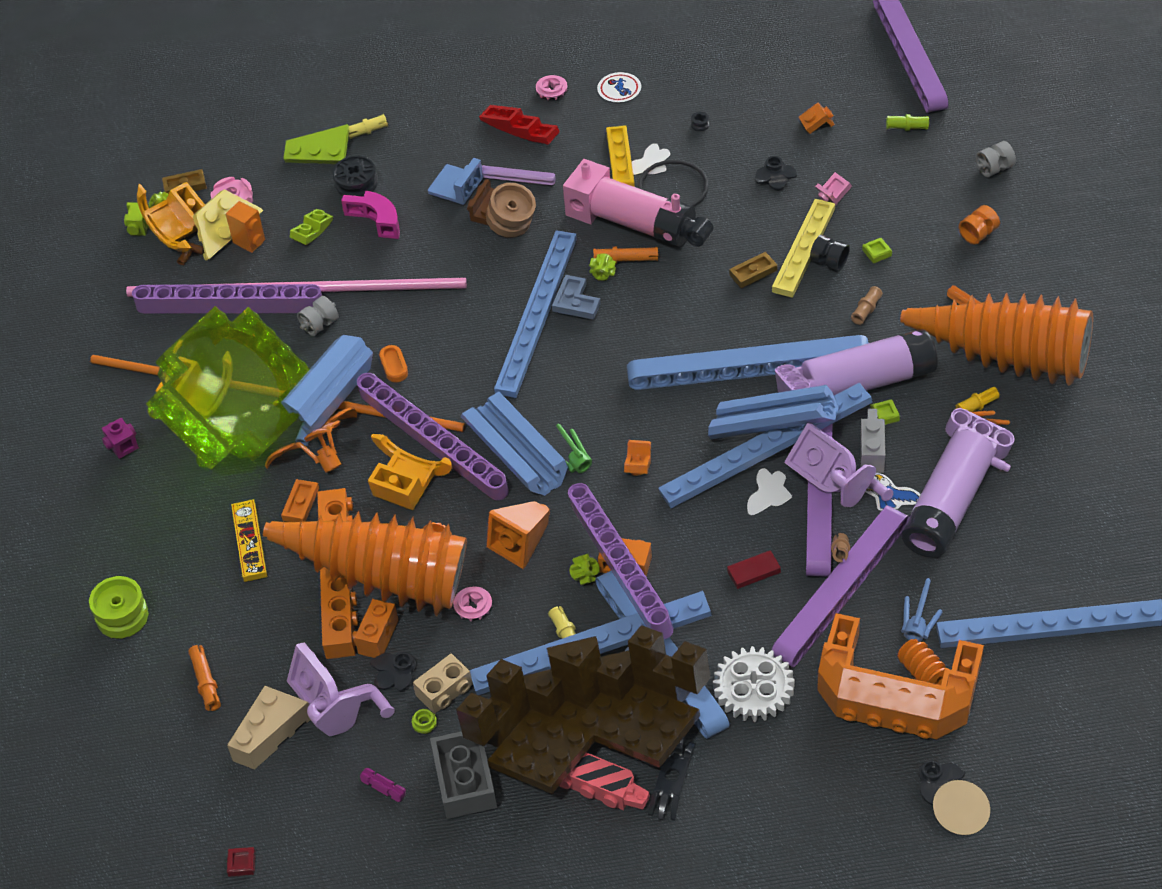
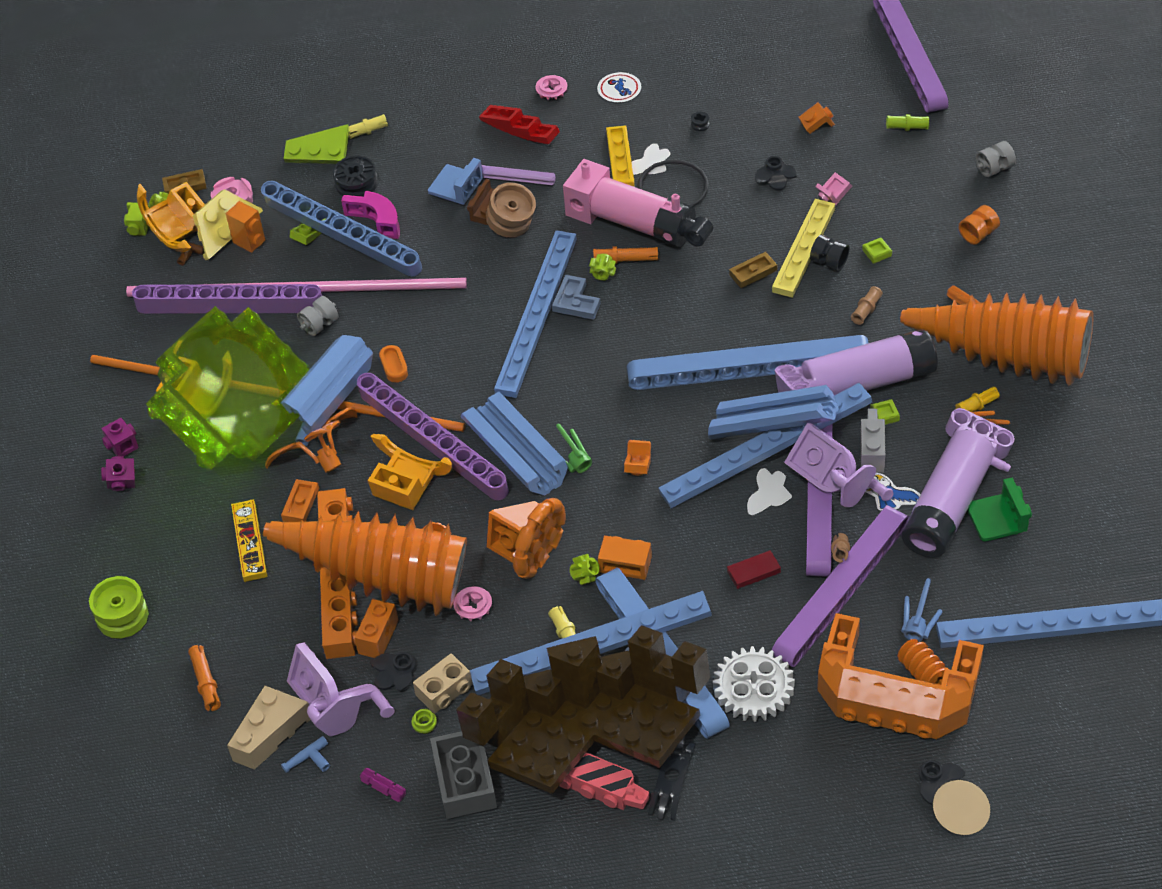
dark red tile [227,847,255,877] -> none
medium lavender beam [568,483,673,639] -> none
none -> magenta brick [101,456,135,491]
none -> medium blue beam [261,181,422,277]
none -> medium blue piece [281,736,330,773]
none -> orange plate [513,498,566,579]
none -> green bracket [967,477,1032,541]

